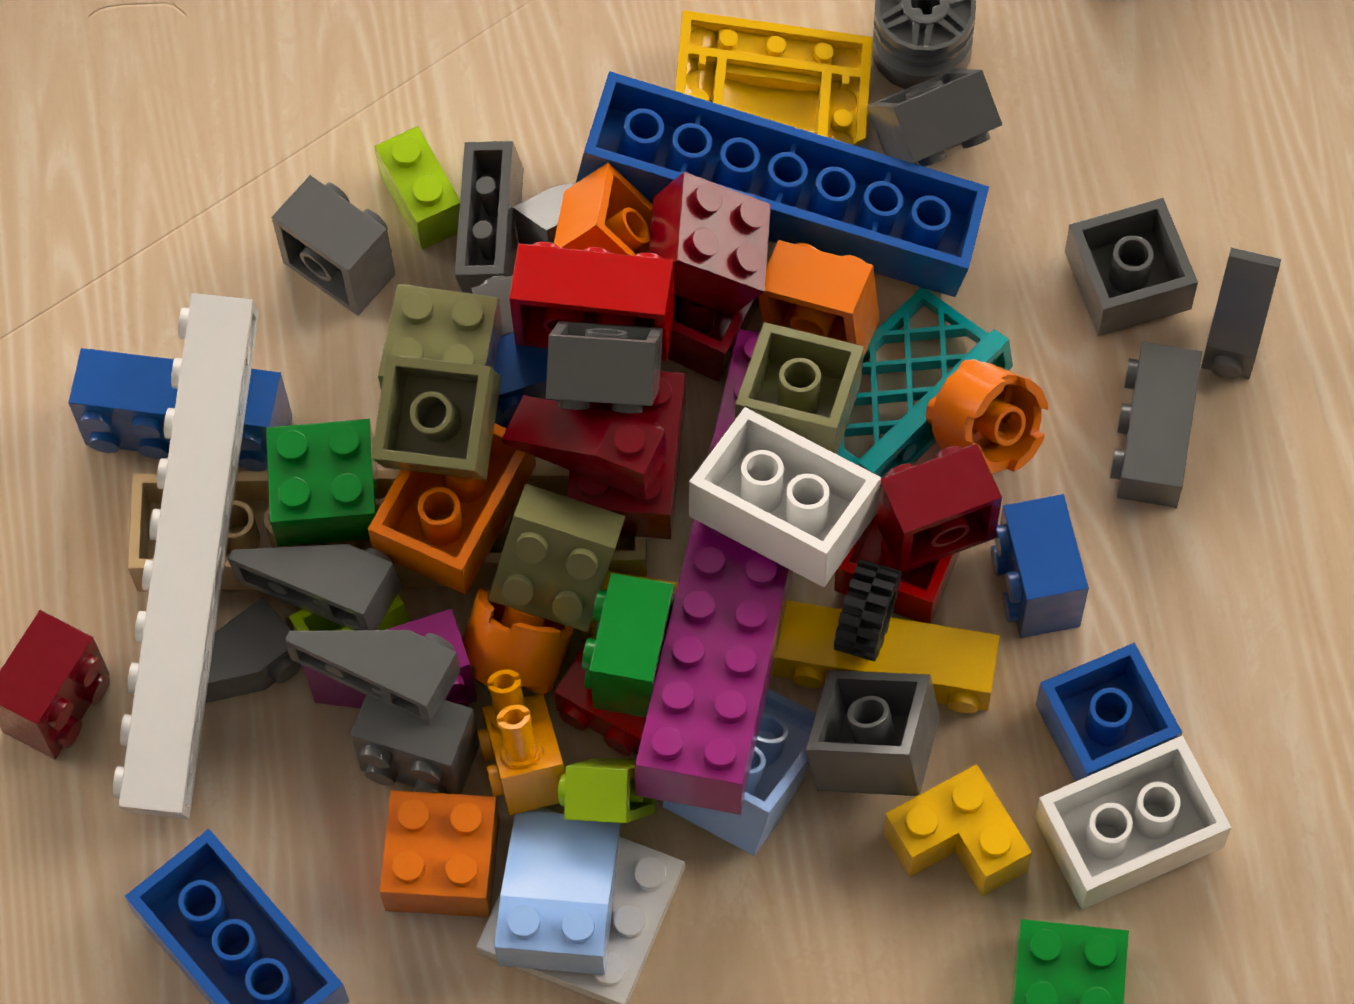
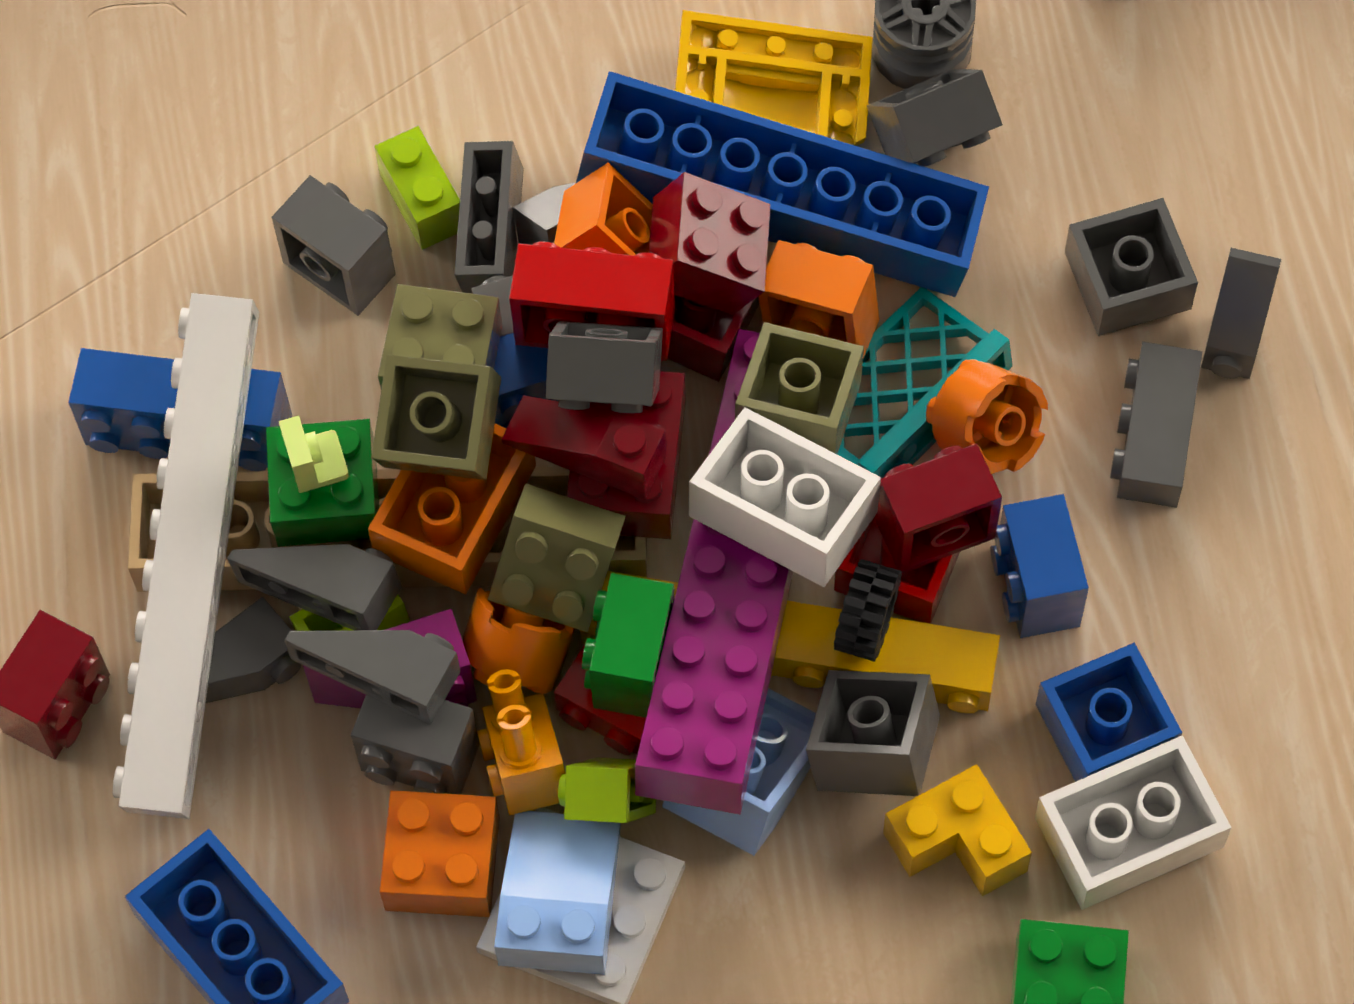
none -> yellowish green bracket [279,415,349,493]

